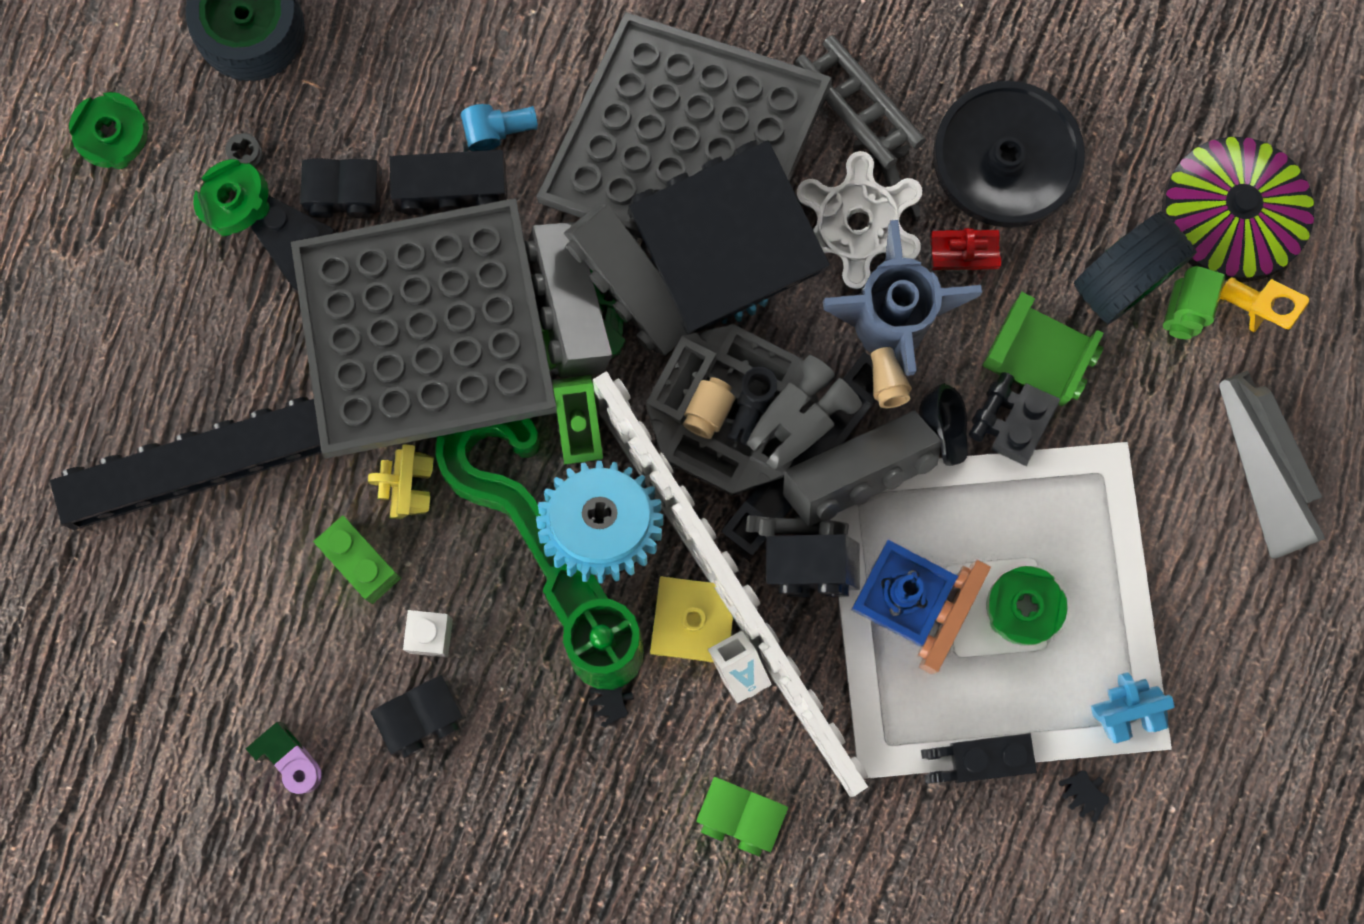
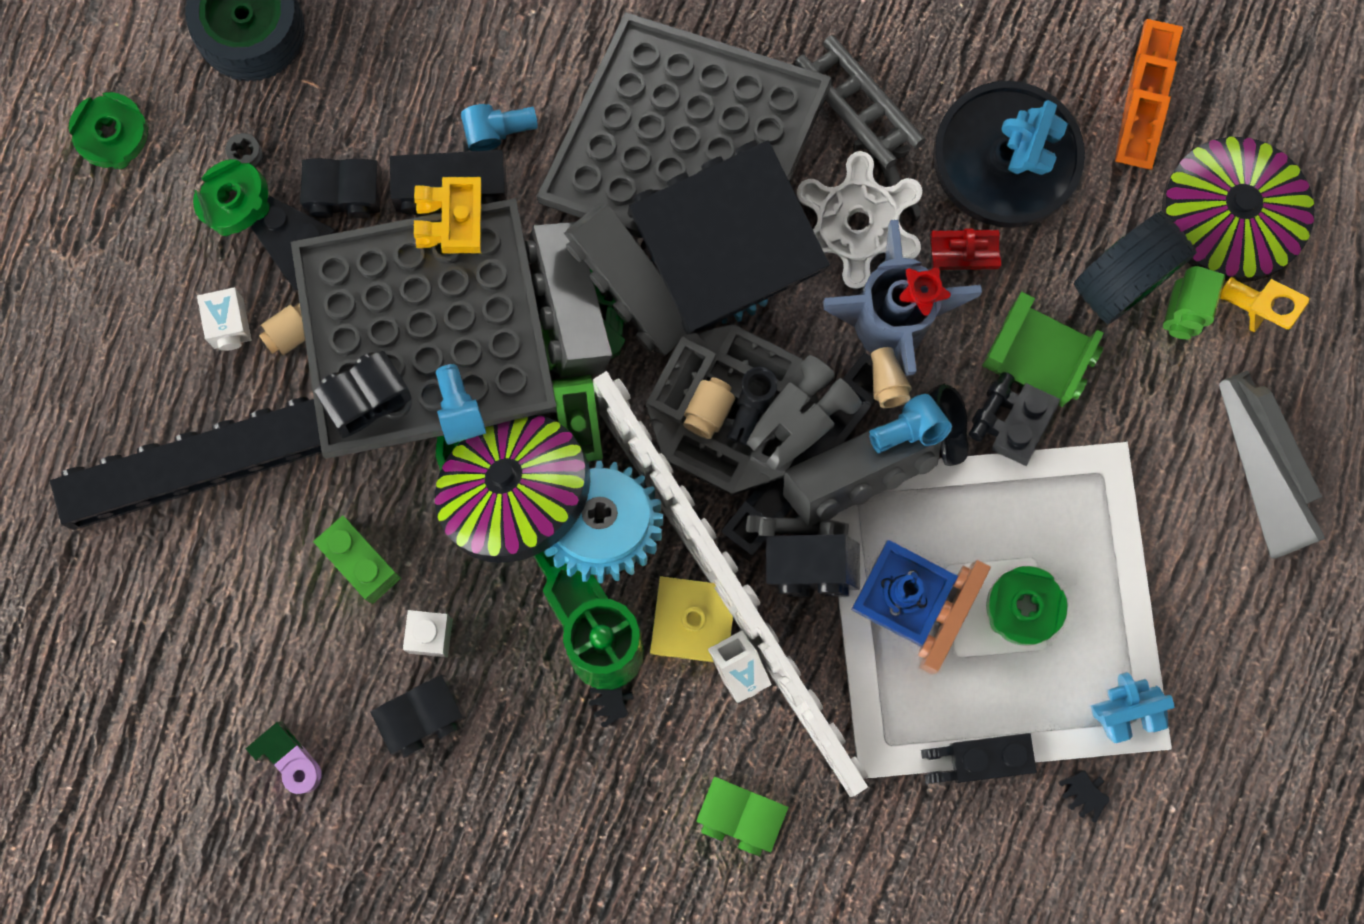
light yellow hips [368,444,434,520] -> none
none -> white brick [197,287,252,351]
none -> tan brick [259,303,305,356]
none -> black brick [315,351,412,438]
none -> yellow plate [414,177,482,253]
none -> dish [435,415,590,563]
none -> dark azure pin [436,364,486,445]
none -> dark azure pin [869,394,952,453]
none -> red plate [899,267,951,316]
none -> dark azure hips [1001,100,1068,175]
none -> orange slope [1115,19,1183,170]

